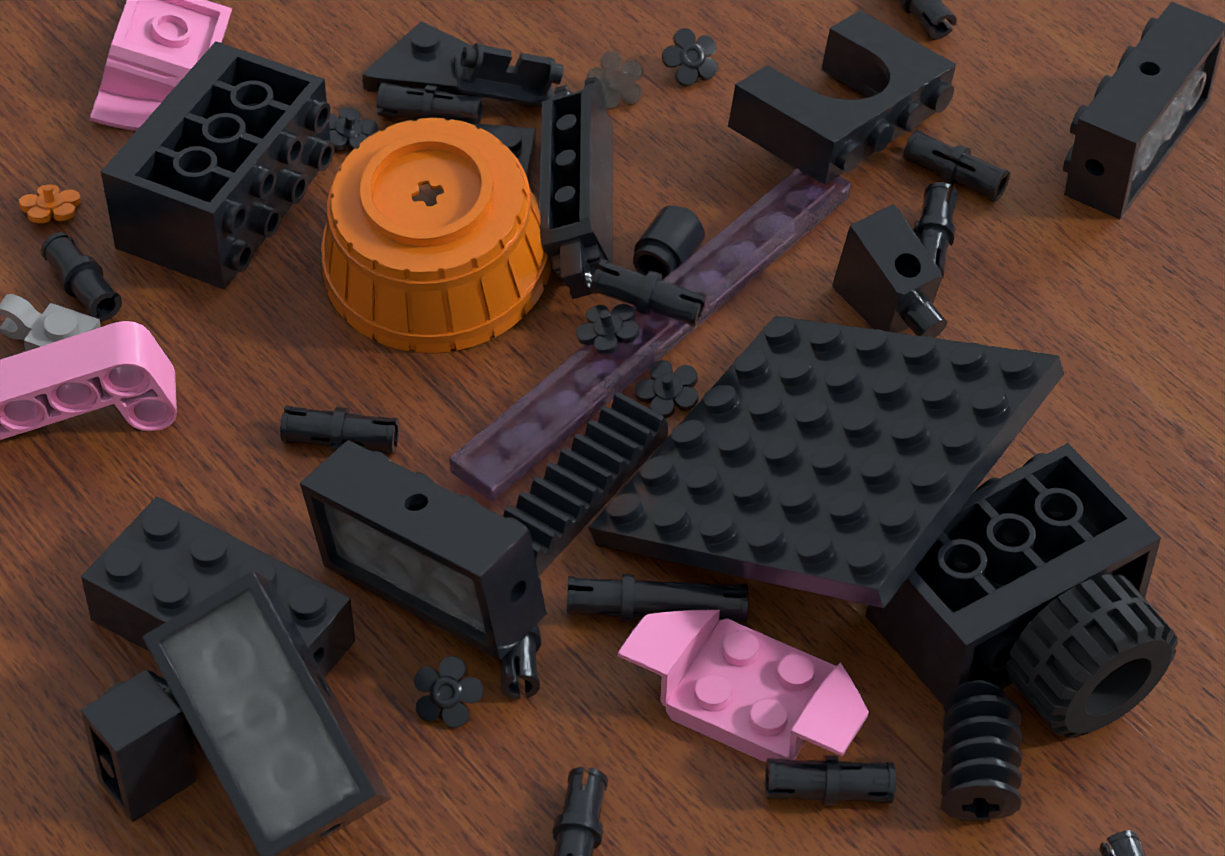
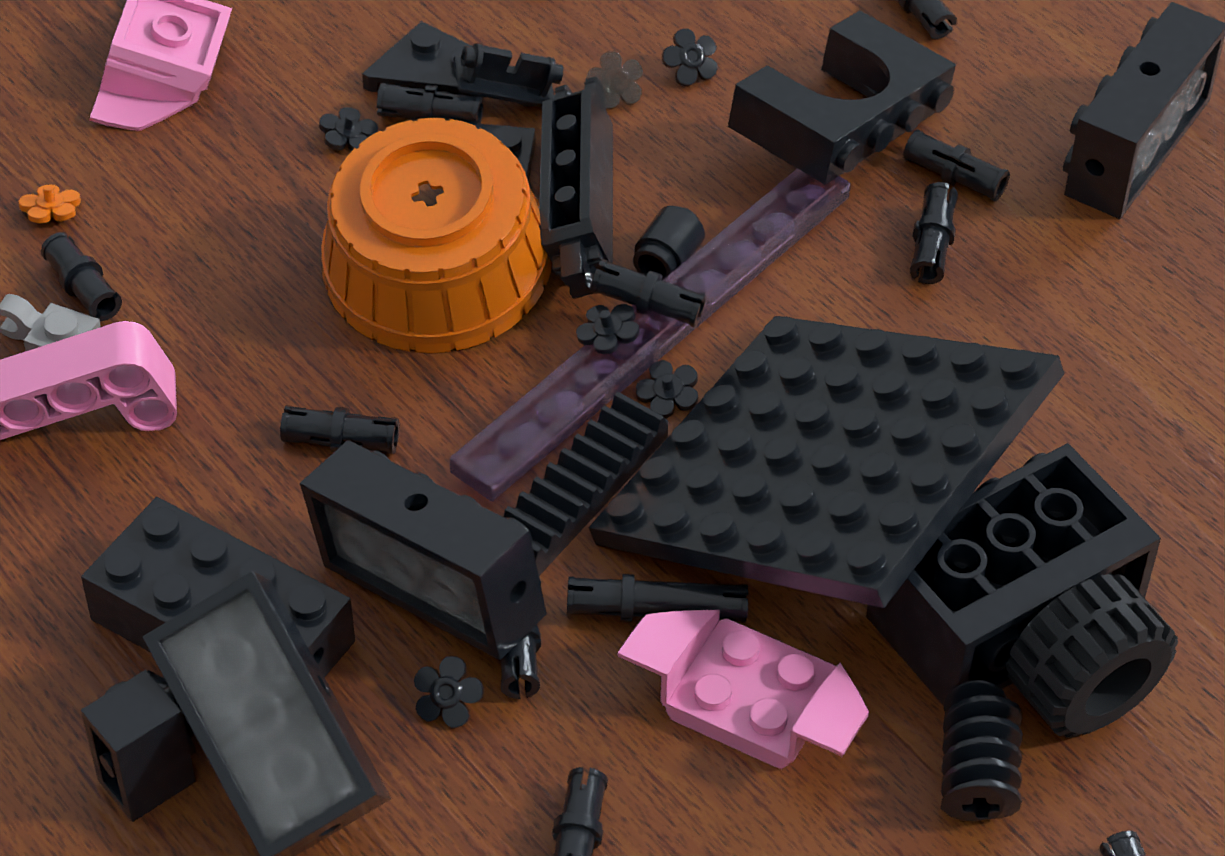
black brick [101,41,334,290] -> none
black pin [765,755,896,806] -> none
black torso [832,204,947,338] -> none

